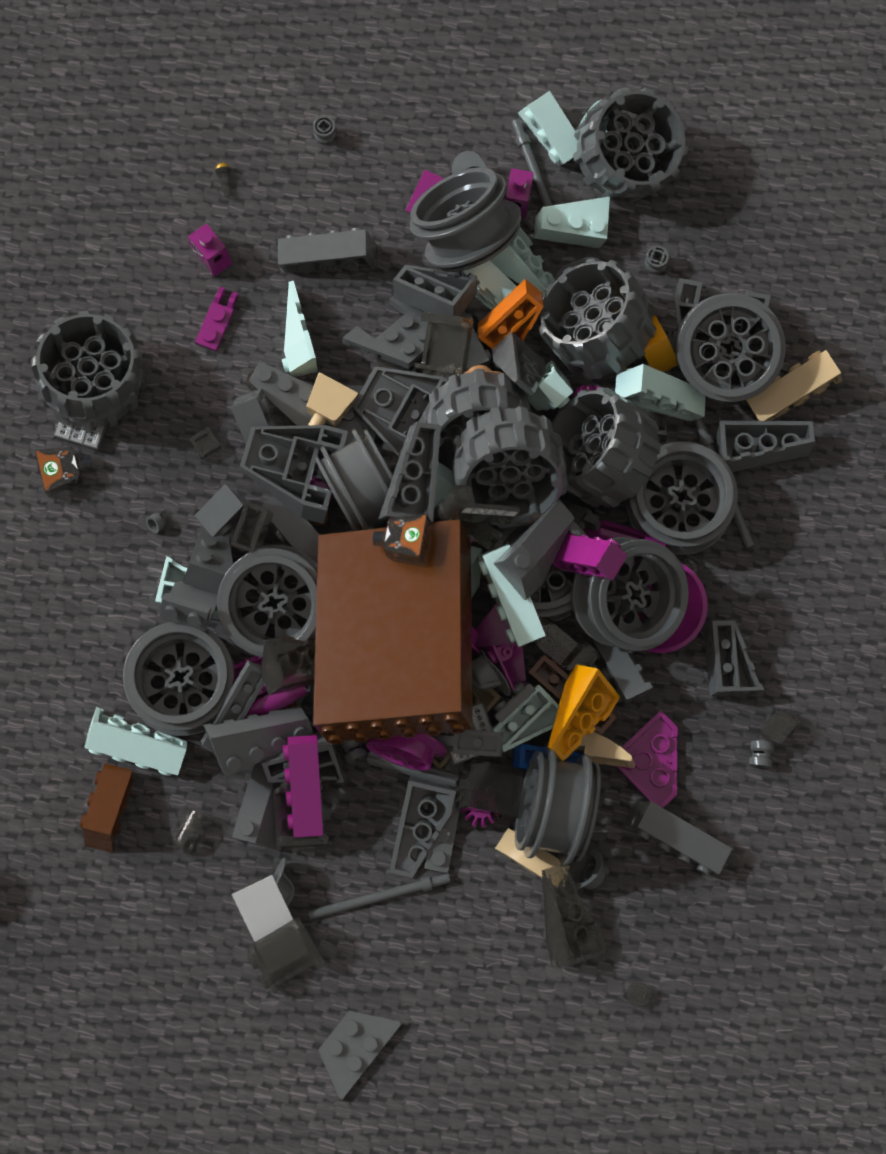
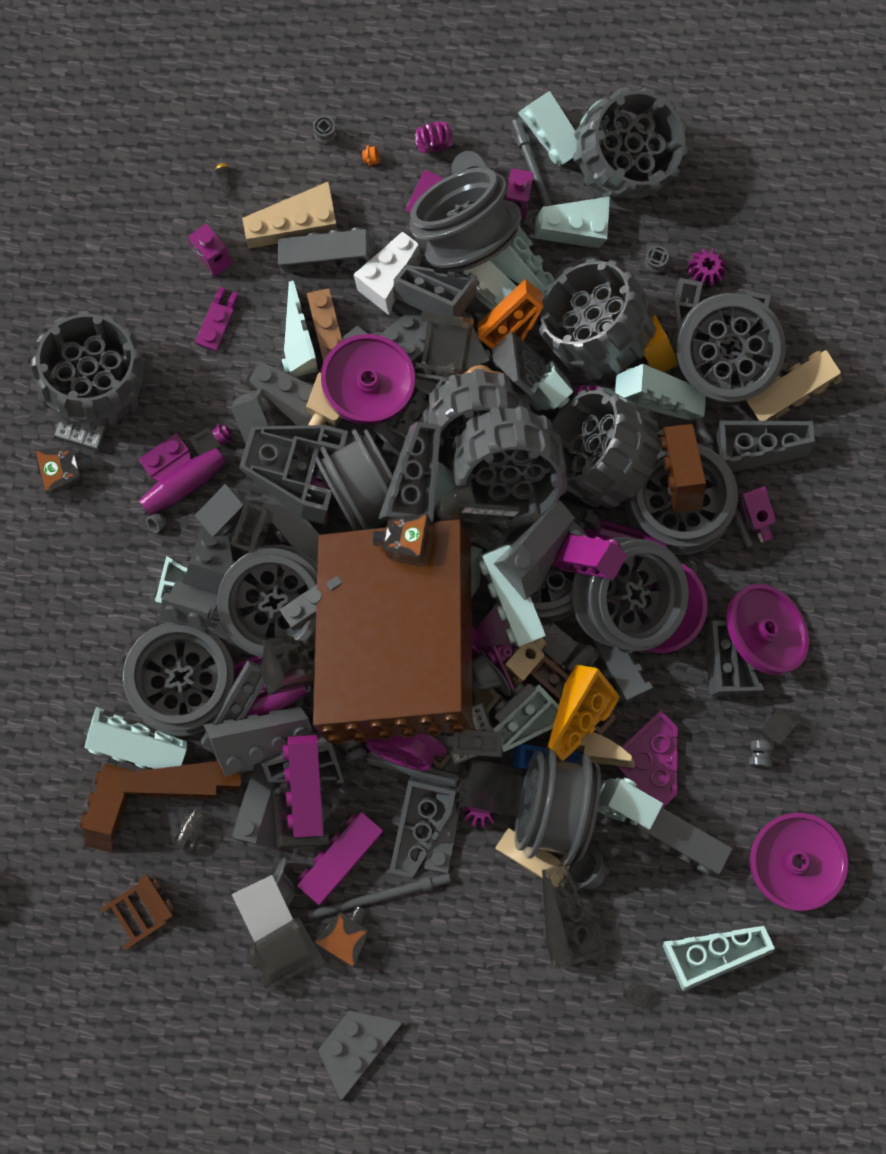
none -> reddish brown plate [100,875,176,950]
none -> reddish brown wedge [122,761,241,799]
none -> magenta plate [138,433,226,516]
none -> magenta plate [212,424,233,446]
none -> tan wedge [242,182,337,249]
none -> dark grey hinge [279,576,342,631]
none -> magenta brick [297,812,383,906]
none -> medium nougat brick [307,288,342,363]
none -> torso [314,905,369,968]
none -> magenta dish [321,334,415,425]
none -> white wedge [354,232,422,315]
none -> orange plate [362,145,380,167]
none -> magenta gear [415,121,453,154]
none -> tan torso [503,637,546,687]
none -> light aqua wedge [598,778,663,829]
none -> reddish brown wedge [660,424,706,513]
none -> light aqua wedge [663,926,775,991]
none -> magenta gear [688,248,727,288]
none -> magenta dish [726,584,809,675]
none -> magenta torso [737,486,776,543]
none -> magenta dish [750,813,848,911]

